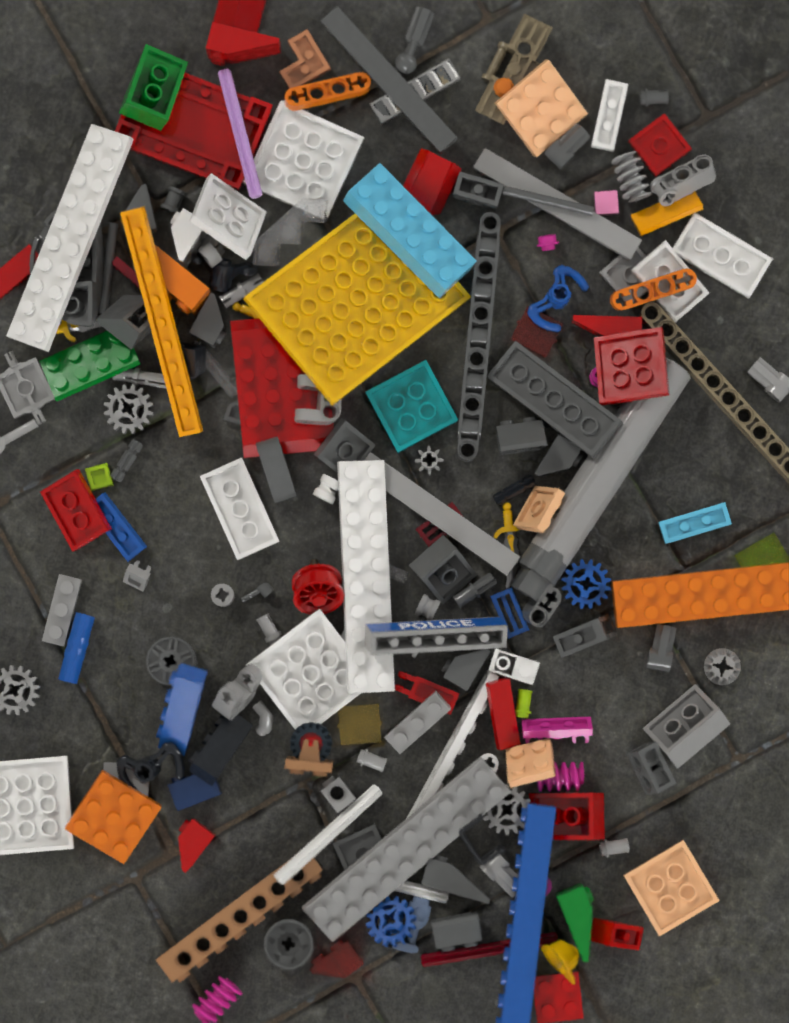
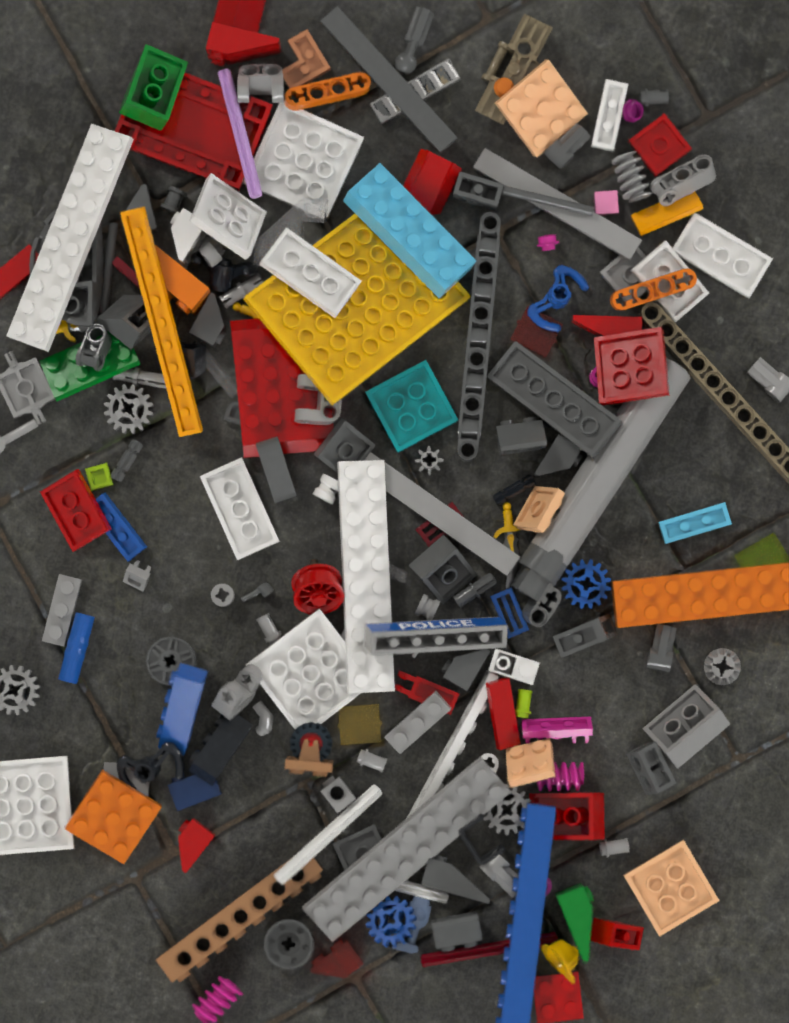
none -> dark grey piece [76,324,112,371]
none -> light grey piece [237,64,284,103]
none -> white tile [259,227,362,318]
none -> magenta plate [622,99,644,122]

